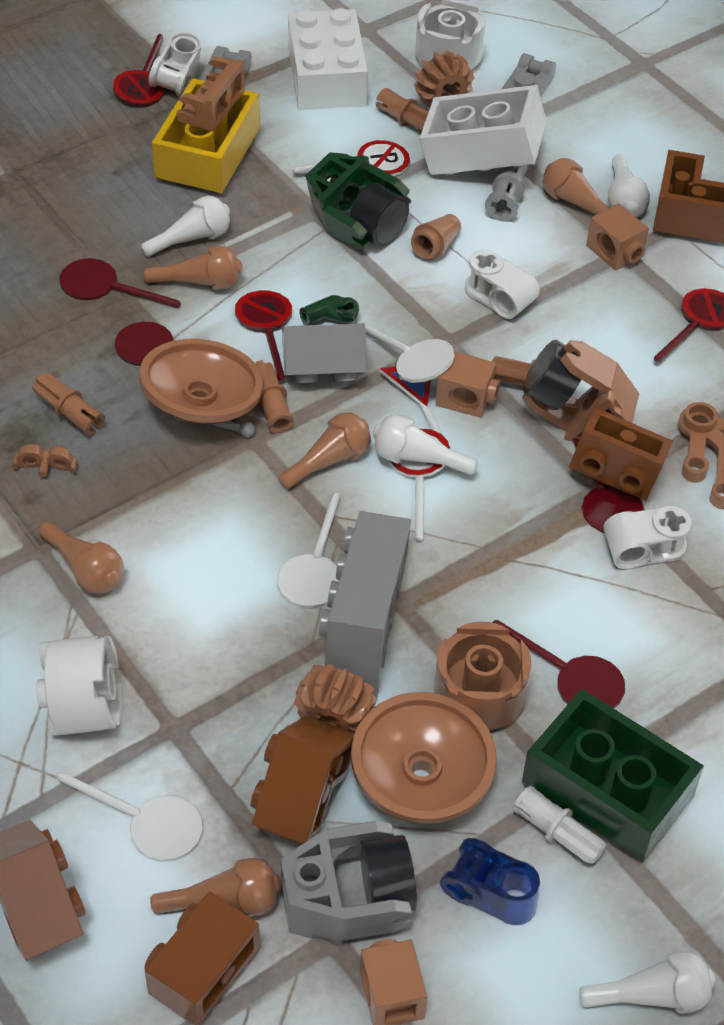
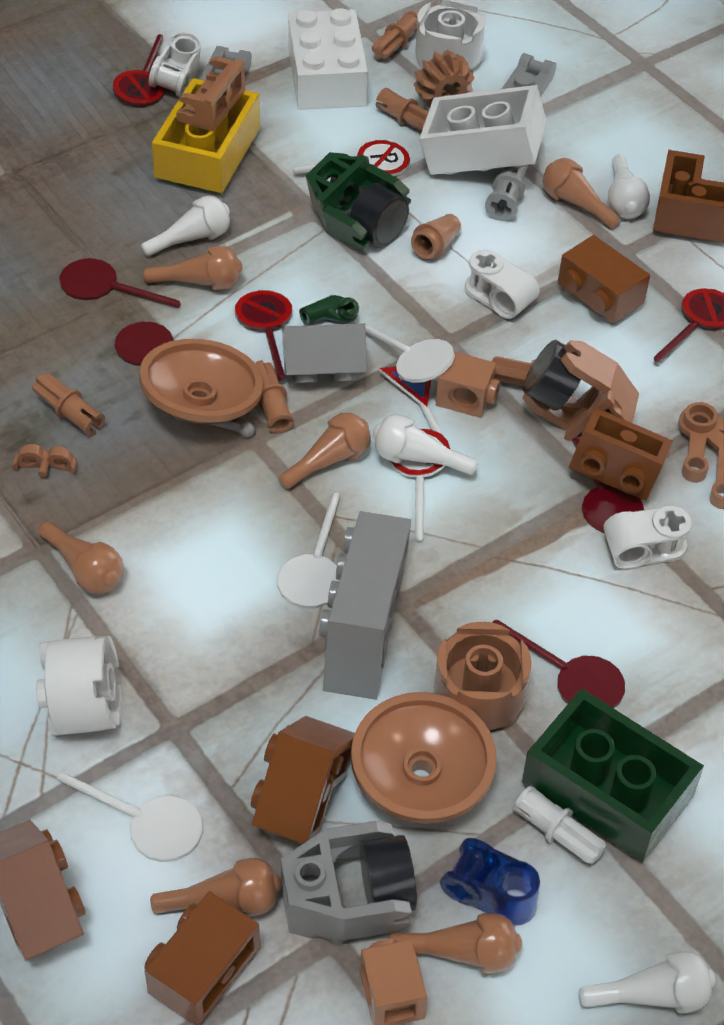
nougat gear [294,664,377,733] -> none
nougat brick [586,204,649,271] -> none
none -> nougat axle [372,11,418,60]
none -> nougat piece [388,913,522,973]
none -> dark orange brick [558,235,650,324]

